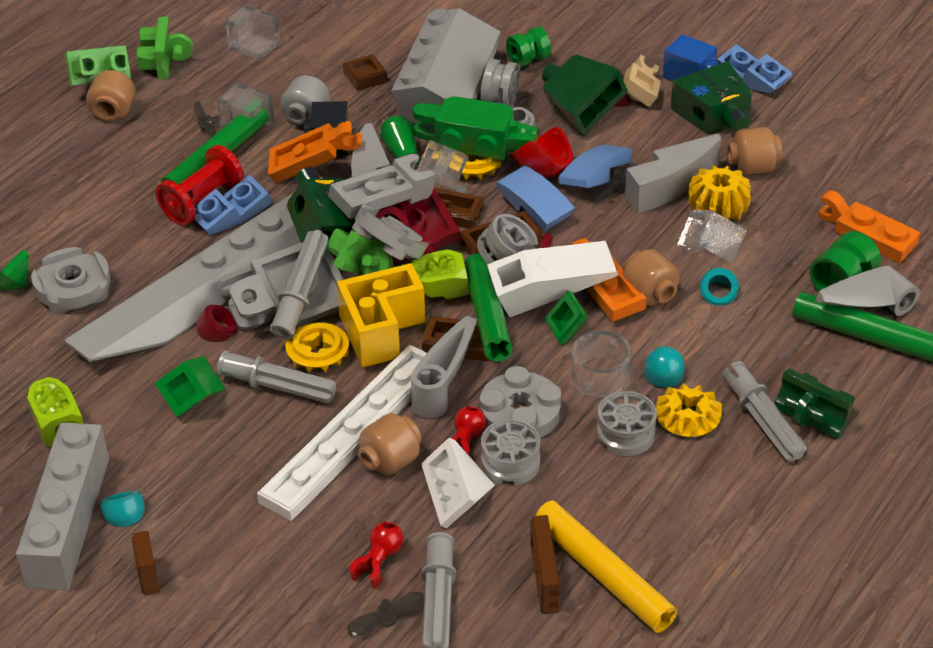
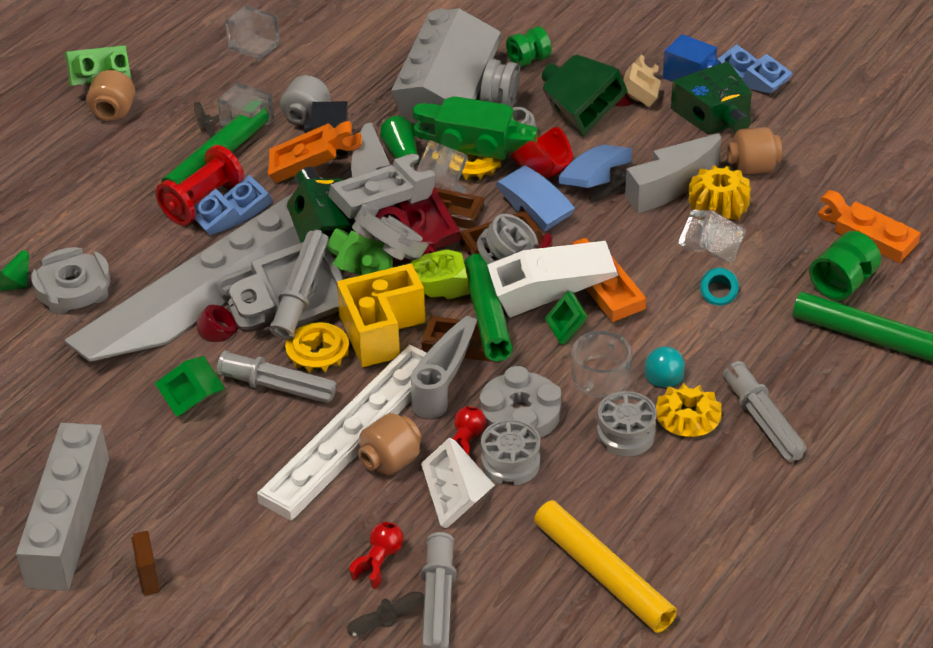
lime rock [27,377,83,448] -> none
teal piece [100,490,145,527] -> none
bright green hips [137,17,193,79] -> none
reddish brown tile [343,54,388,91] -> none
reddish brown tile [530,515,559,614] -> none
medium nougat head [622,249,680,306] -> none
dark green hips [774,368,855,439] -> none
light grey piece [815,266,920,316] -> none

